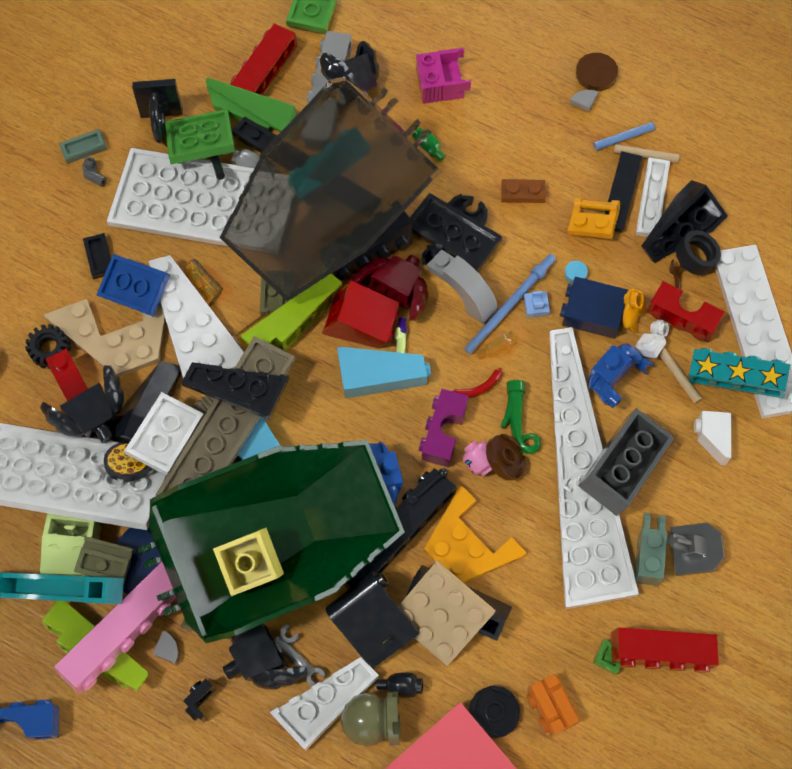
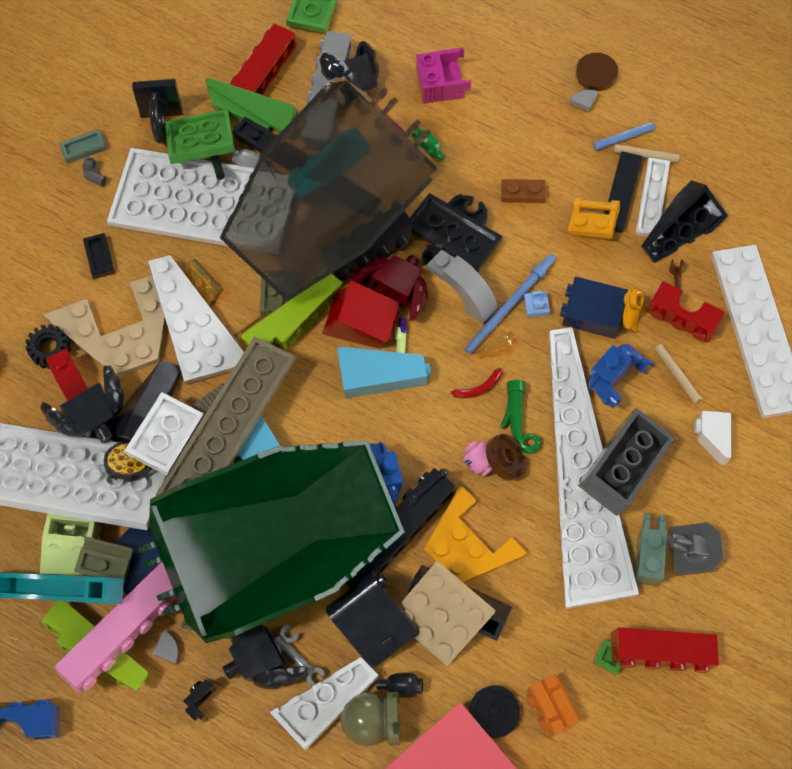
blue tile [97,254,170,317] -> none
black wing [181,362,289,420] -> none
light yellow brick [213,528,284,596] -> none
magenta arch [418,389,469,468] -> none
medium azure tile [564,261,588,284] -> none
white plate [634,320,669,358] -> none
black tyre [675,230,721,275] -> none
teal brick [689,348,790,398] -> none

